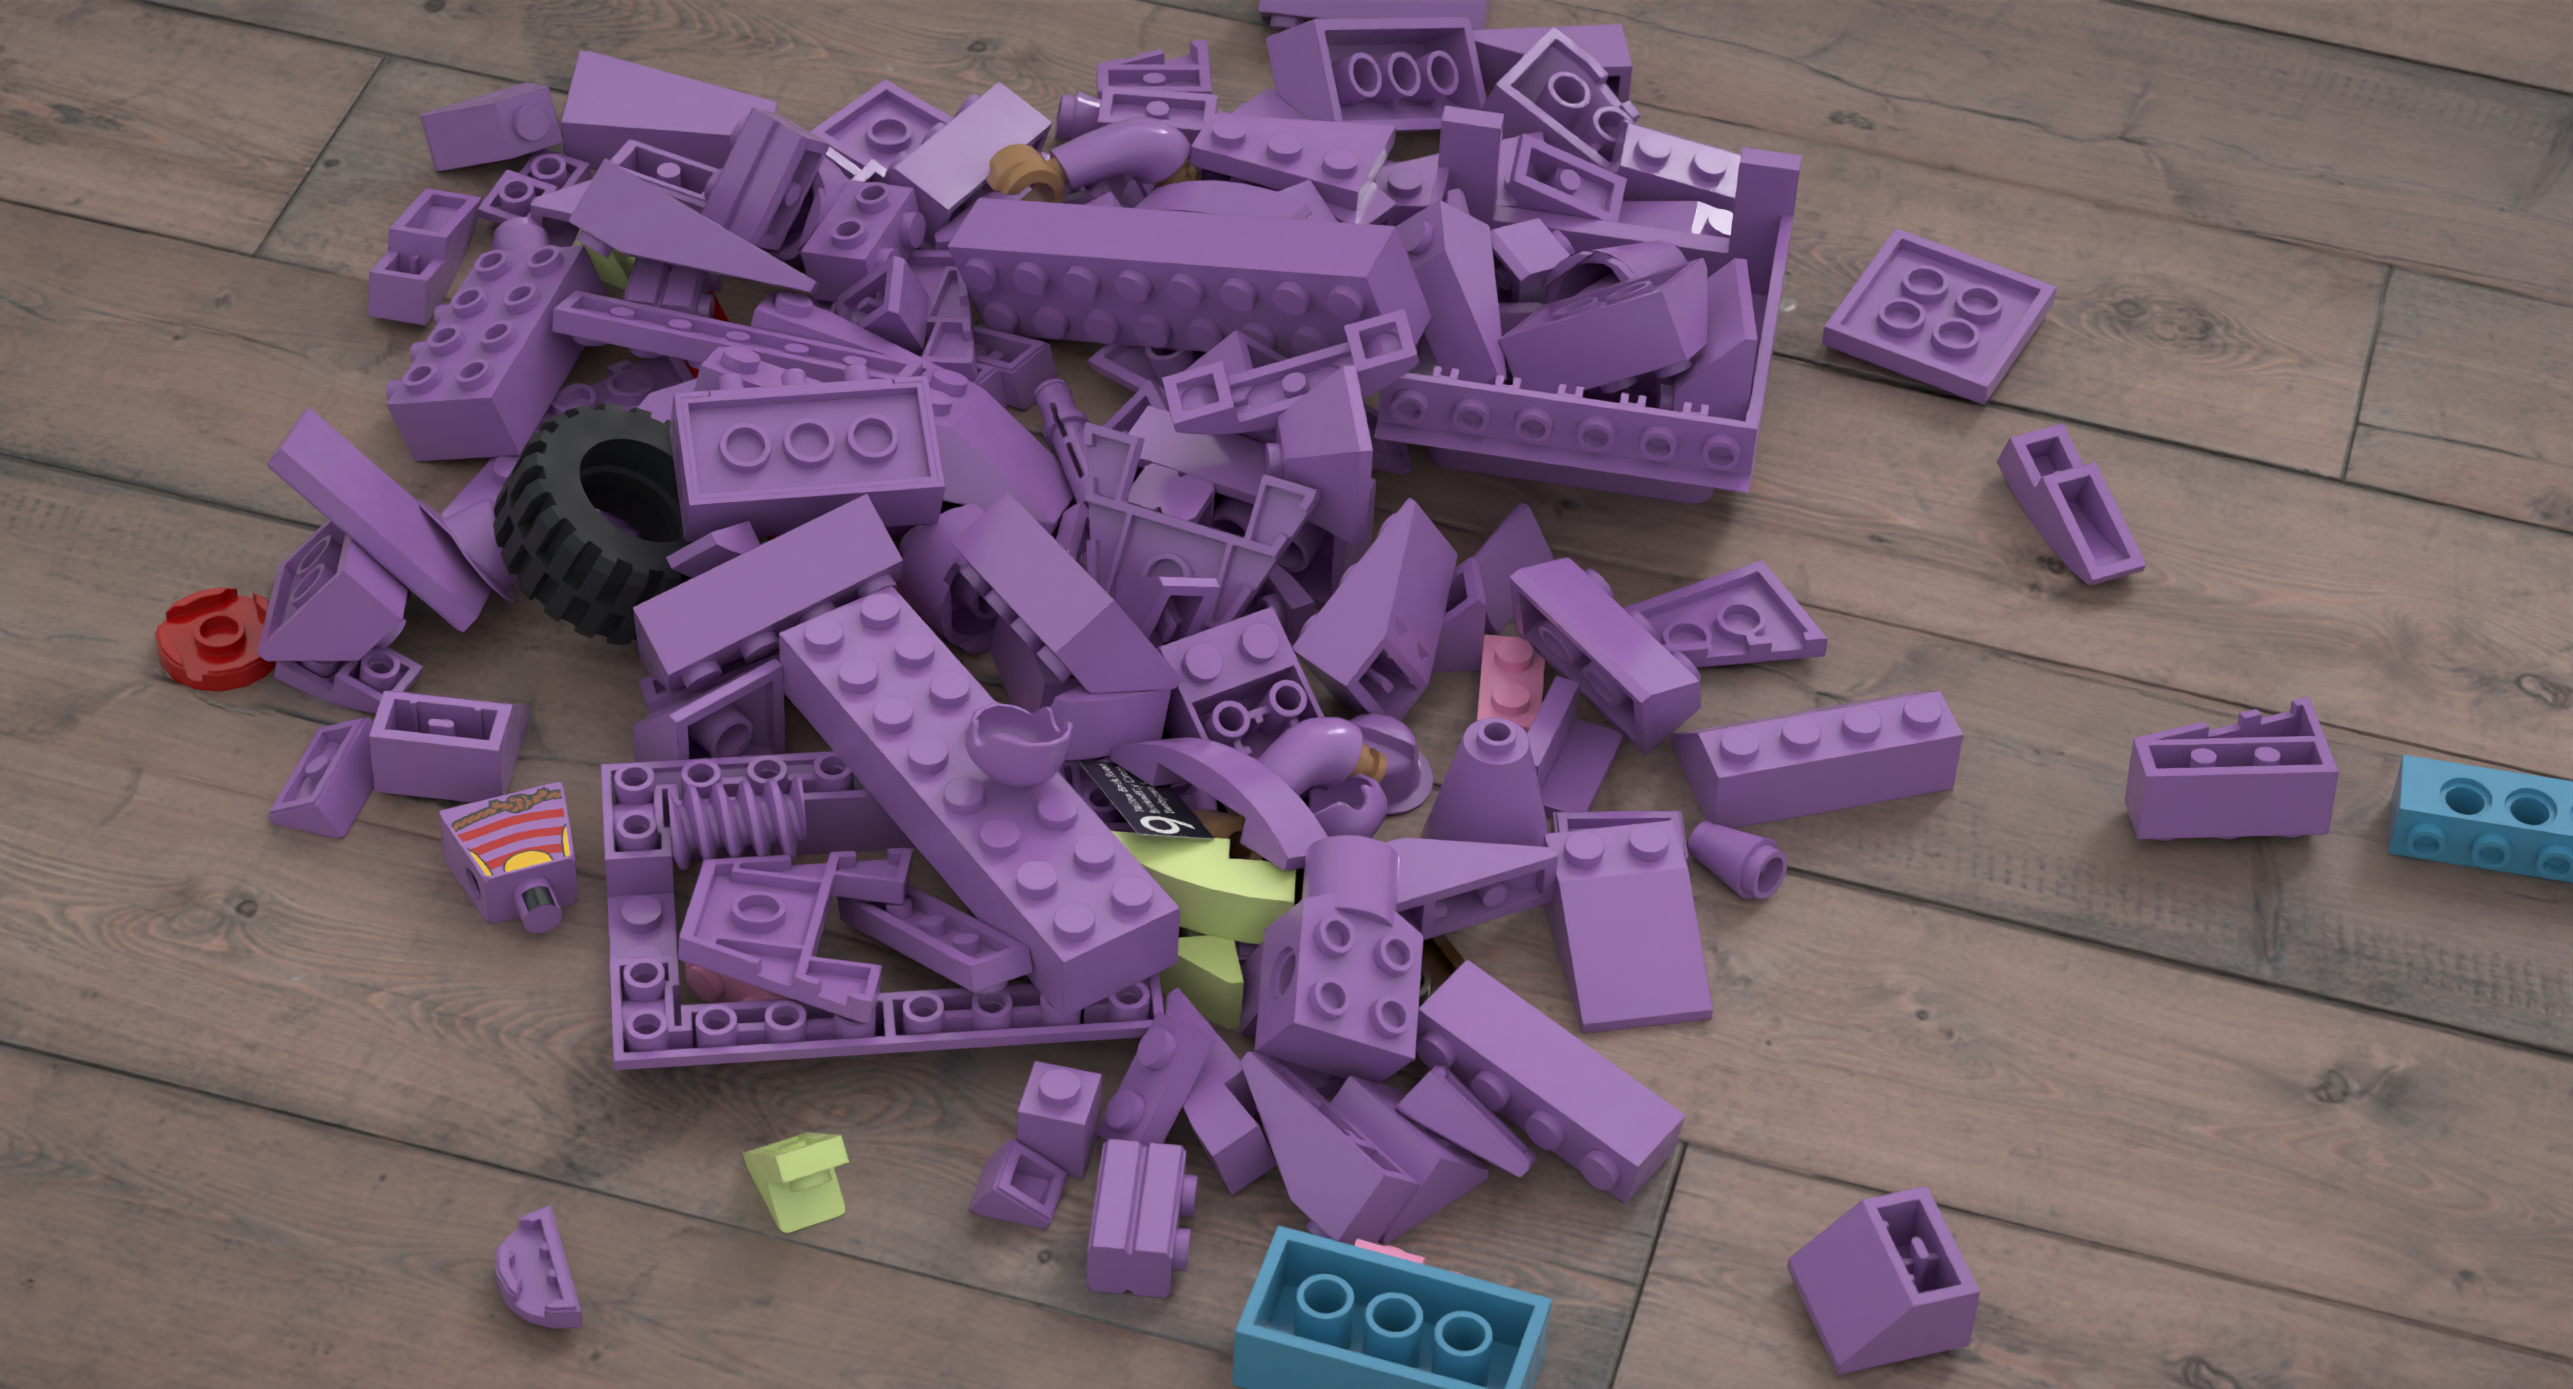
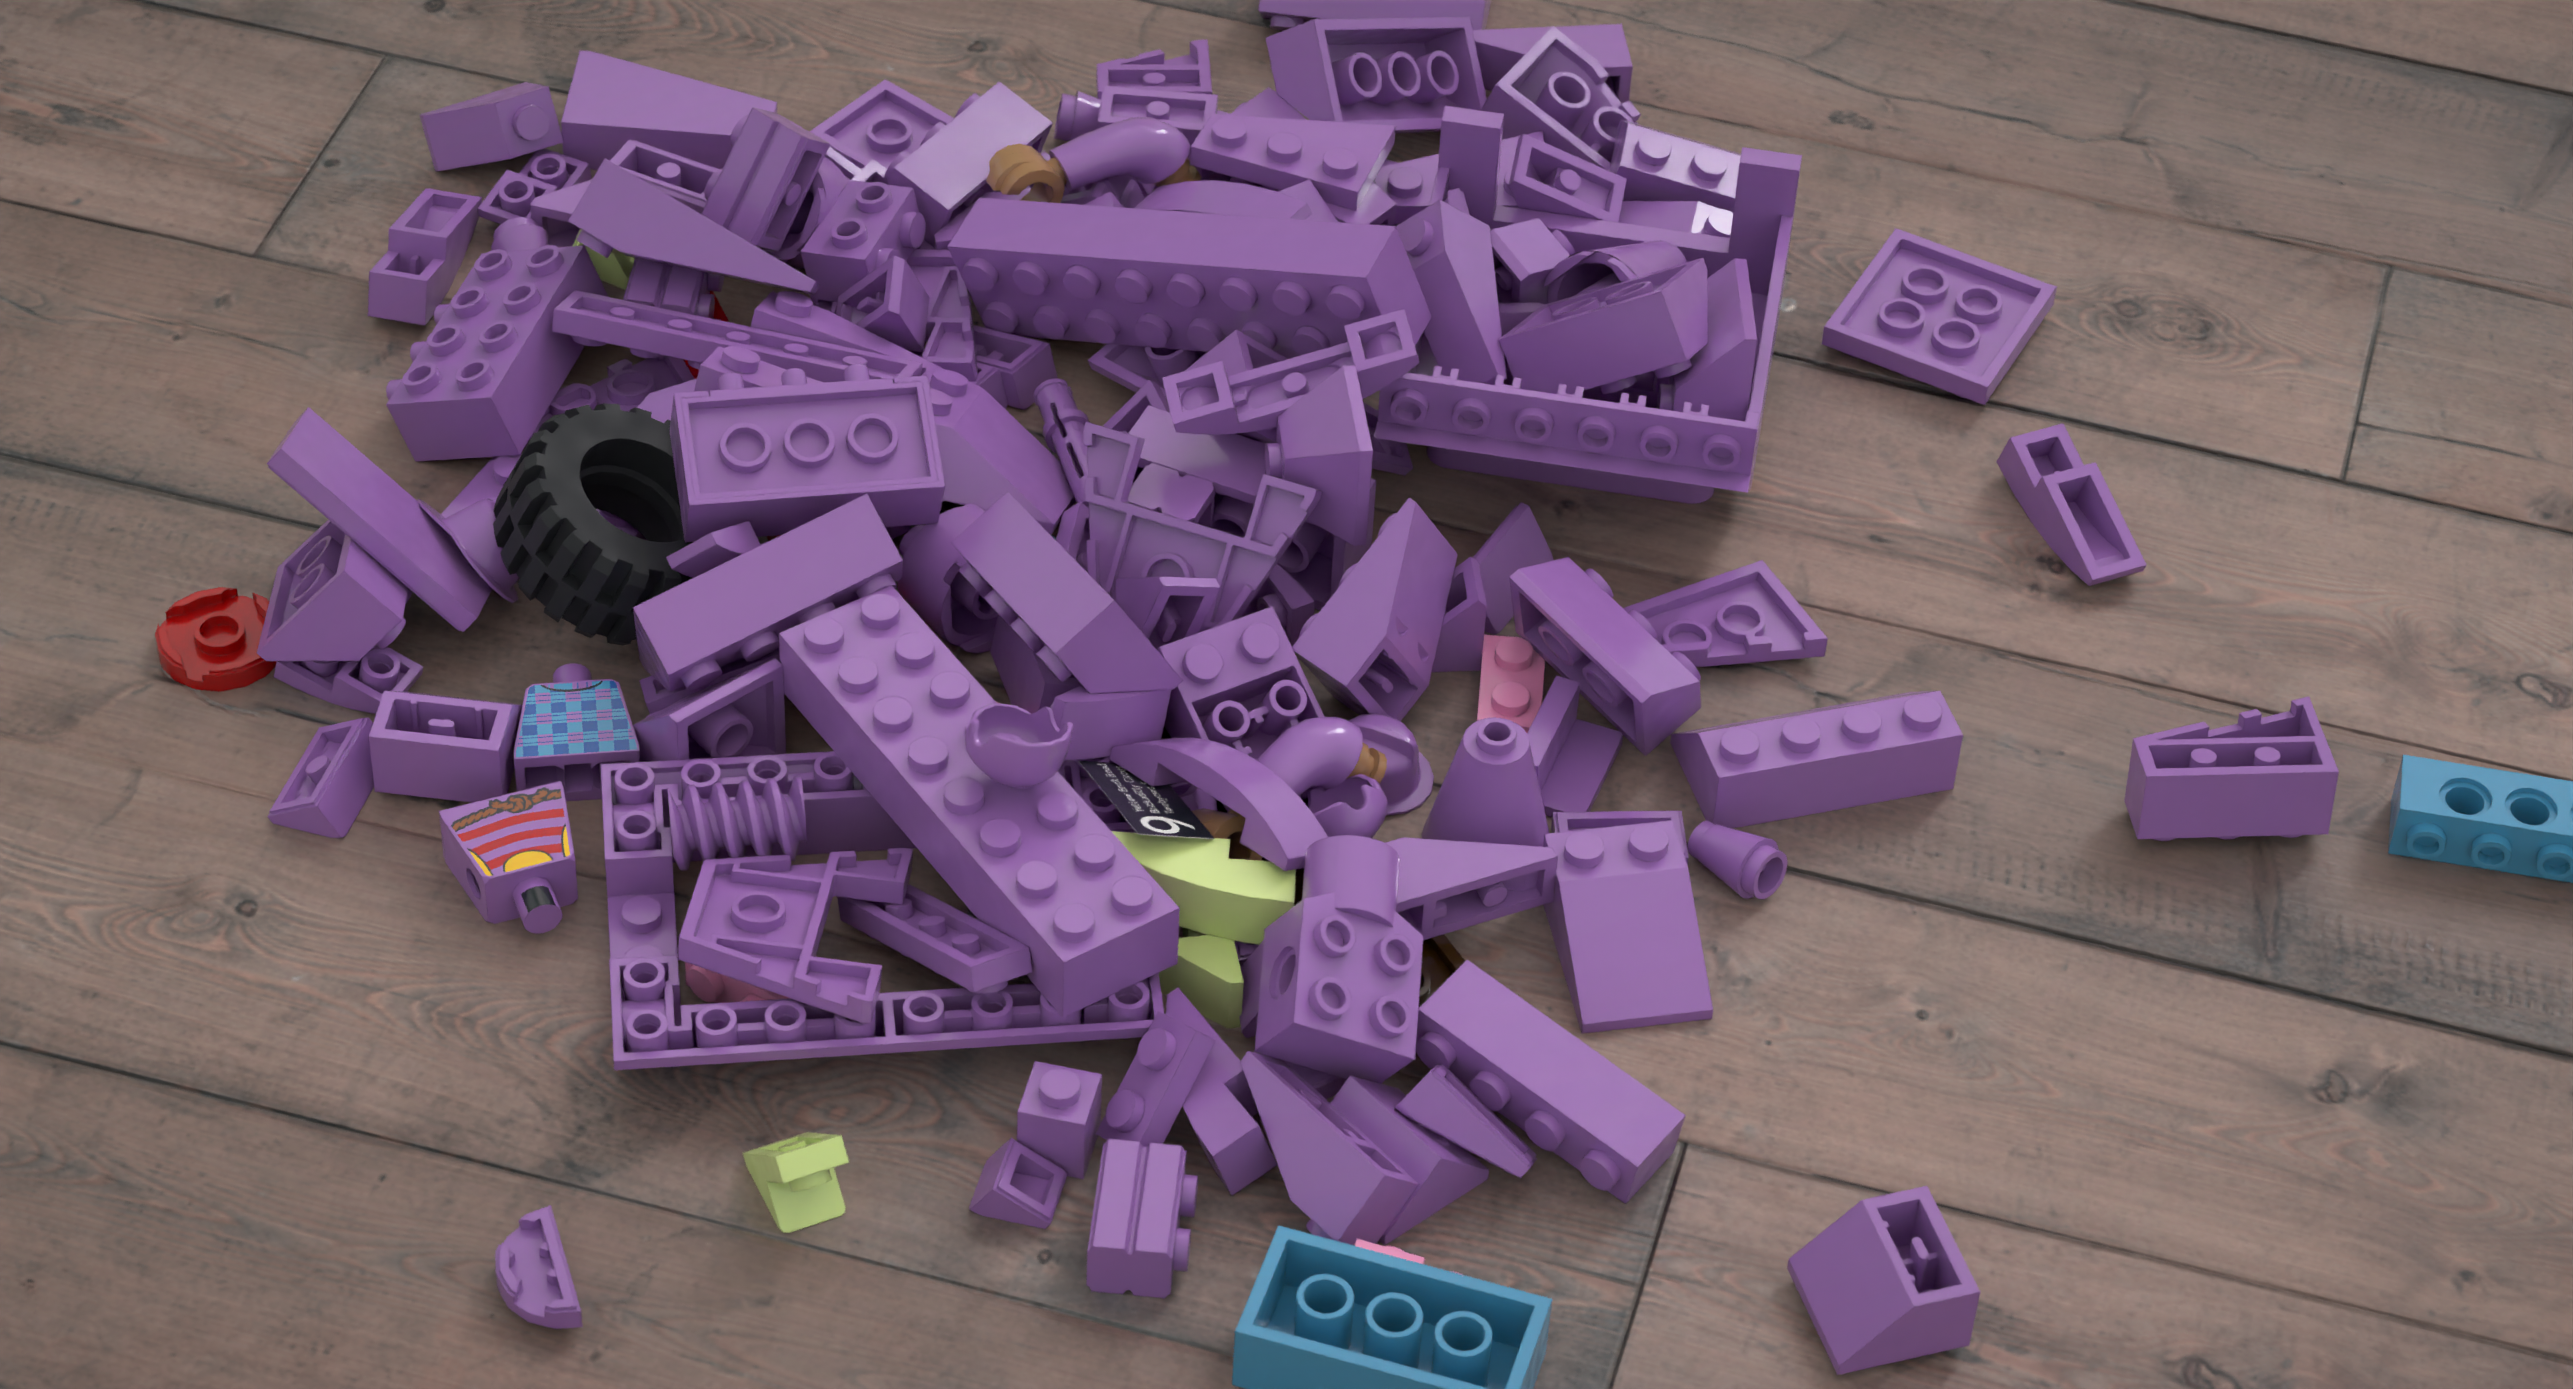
none -> torso [514,663,640,801]

